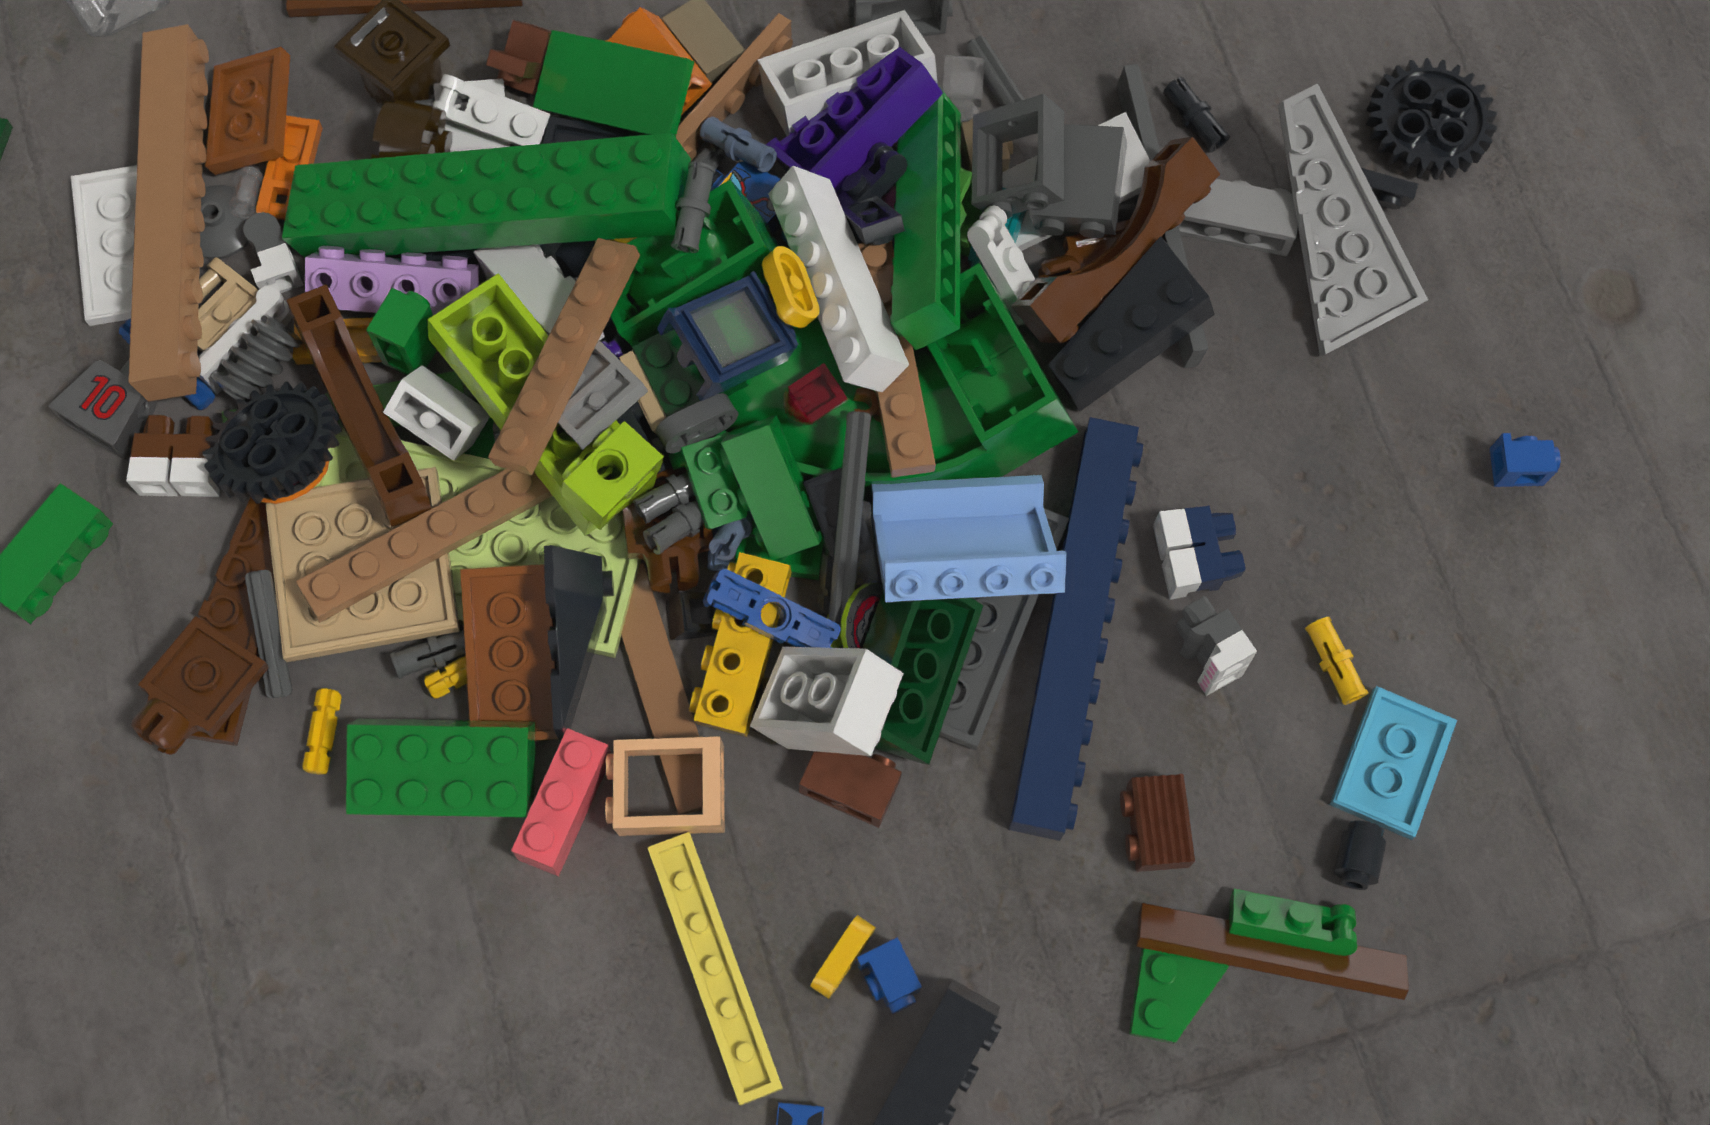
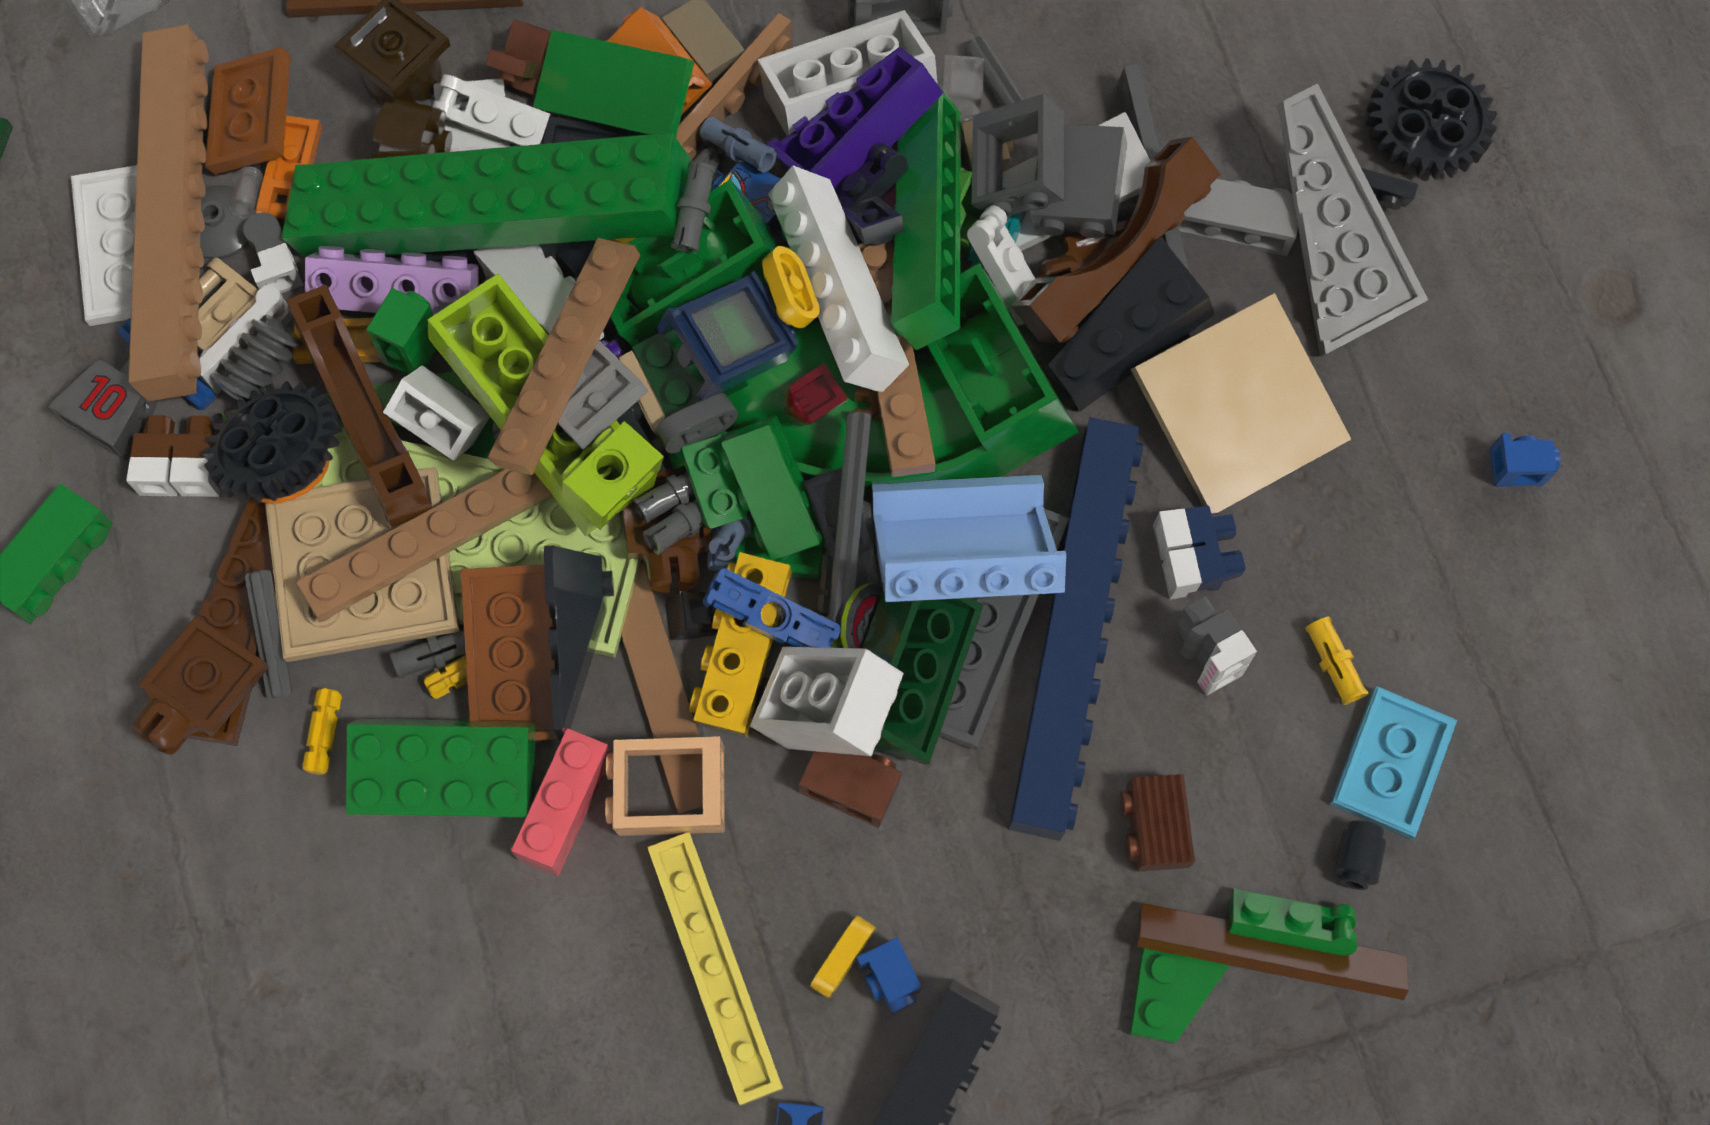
black pin [1163,77,1230,153] -> none
none -> tan tile [1131,293,1351,514]

